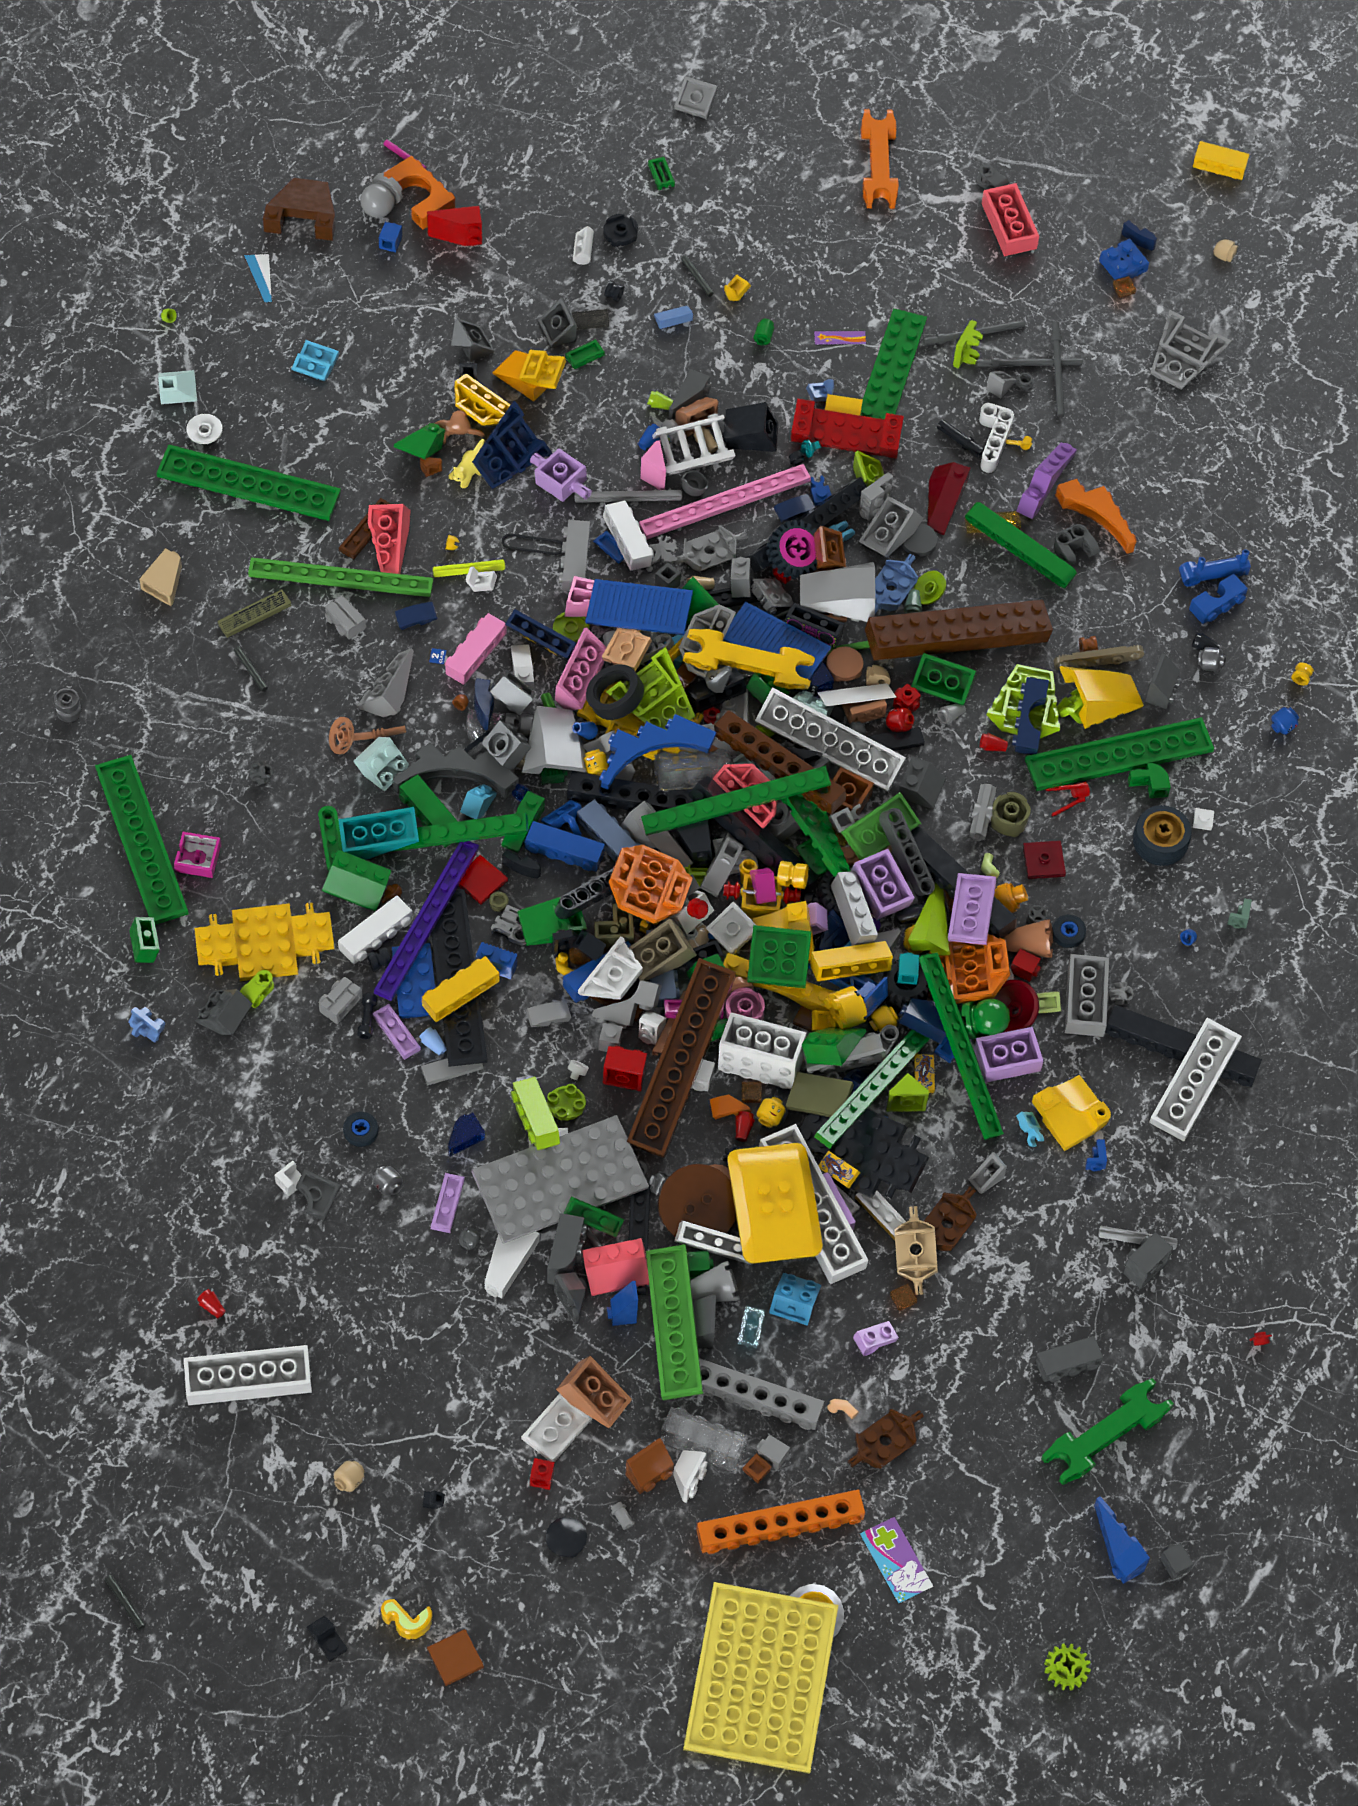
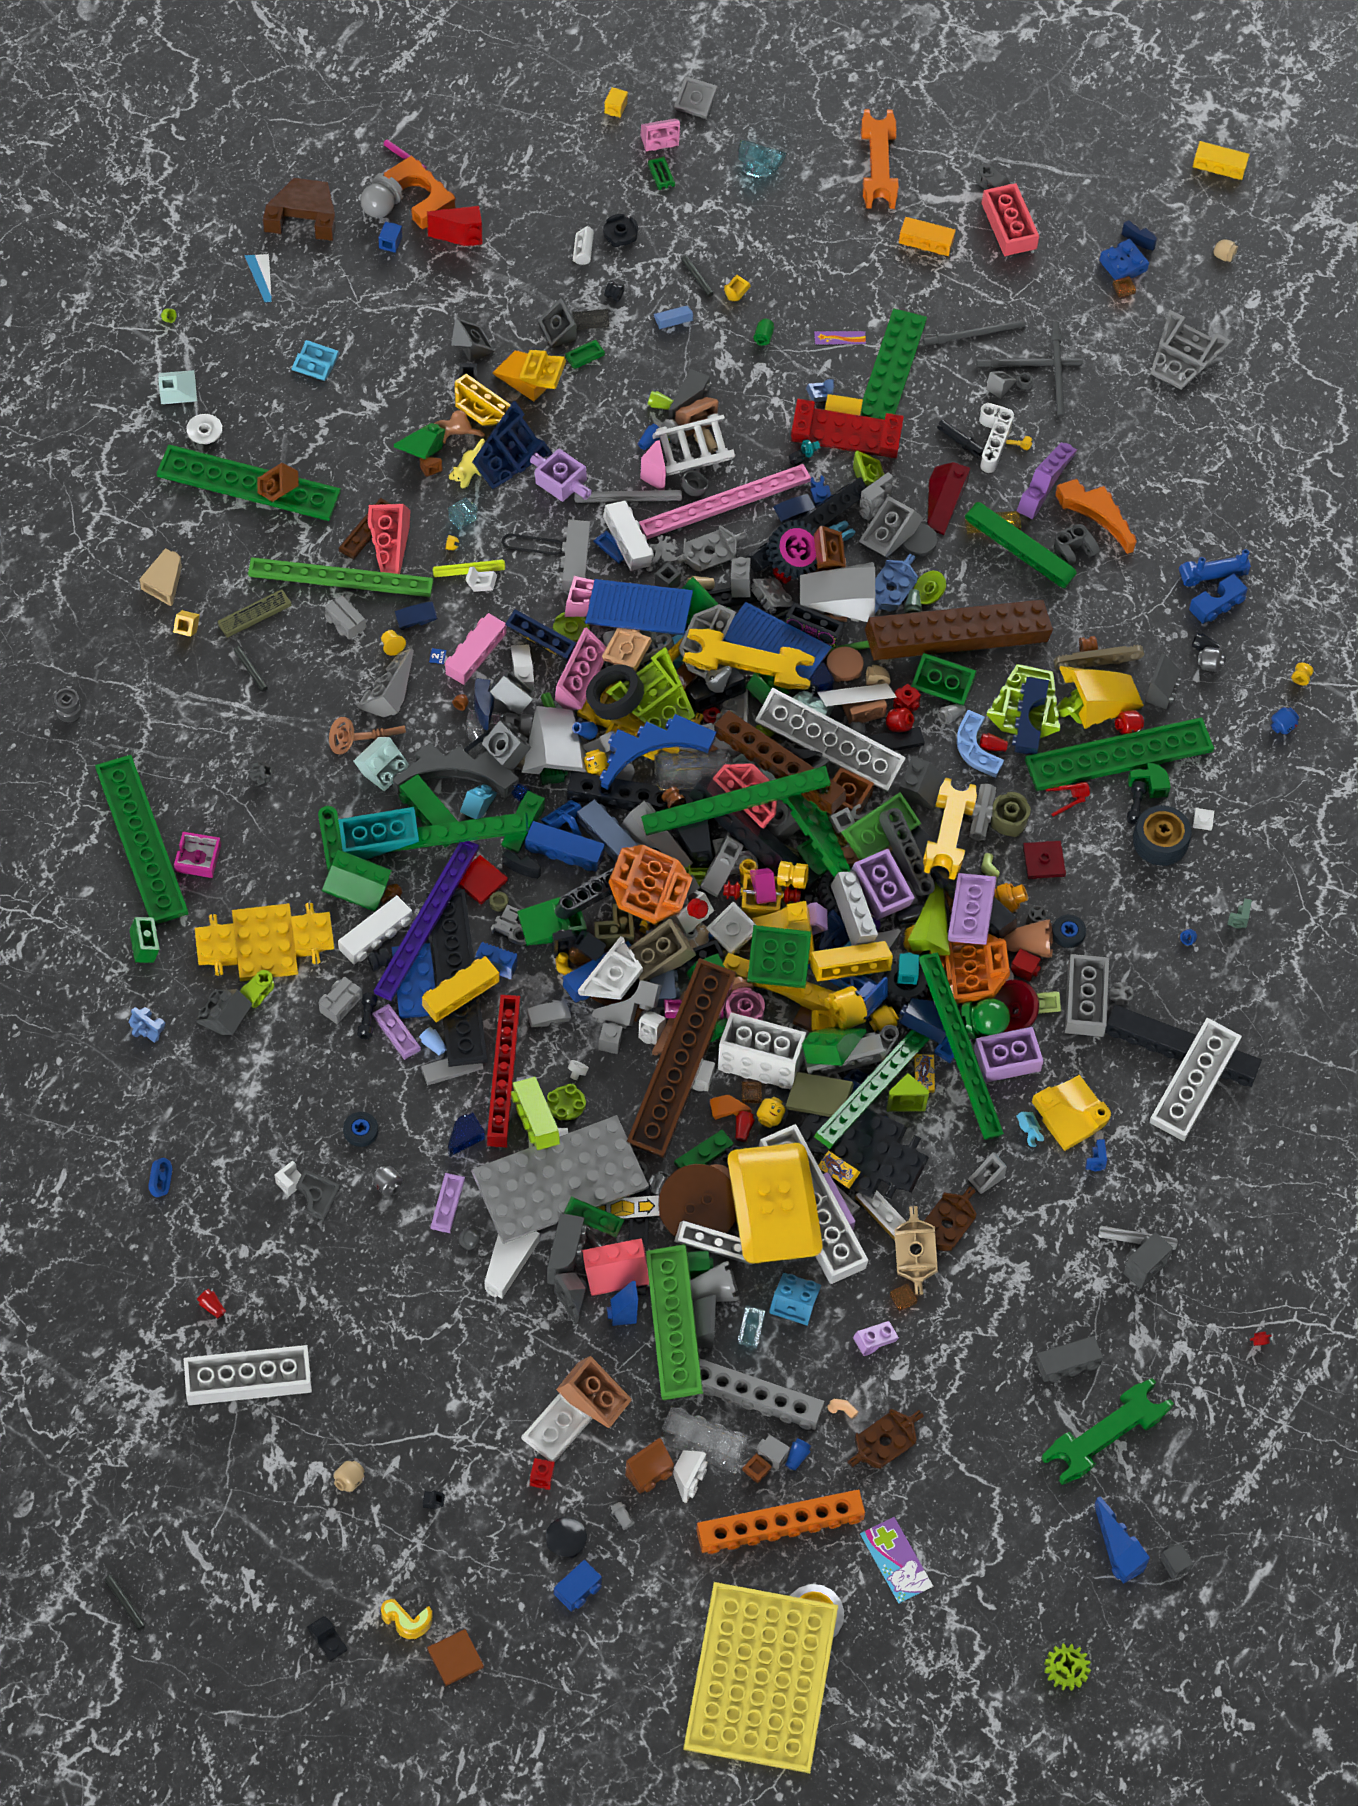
red brick [603,1046,647,1091] -> none
black slope [722,402,779,452] -> none
lime piece [953,320,983,369] -> none
none -> blue plate [149,1158,172,1197]
none -> yellow brick [173,610,200,636]
none -> dark orange slope [258,463,299,502]
none -> yellow piece [381,630,406,656]
none -> clear light blue brick [448,497,478,530]
none -> red brick [487,995,520,1148]
none -> blue brick [554,1560,602,1612]
none -> sticker [598,1195,660,1218]
none -> yellow brick [604,87,628,118]
none -> bright pink slope [641,119,680,151]
none -> dark orange wheel [661,787,685,808]
none -> green plate [674,1130,734,1169]
none -> clear light blue brick [738,139,787,179]
none -> blue cone [785,1438,811,1471]
none -> light orange brick [899,217,956,256]
none -> yellow piece [923,778,977,880]
none -> light blue plate [957,710,1004,778]
none -> red head [1115,710,1144,735]
none -> black piece [1126,781,1147,825]

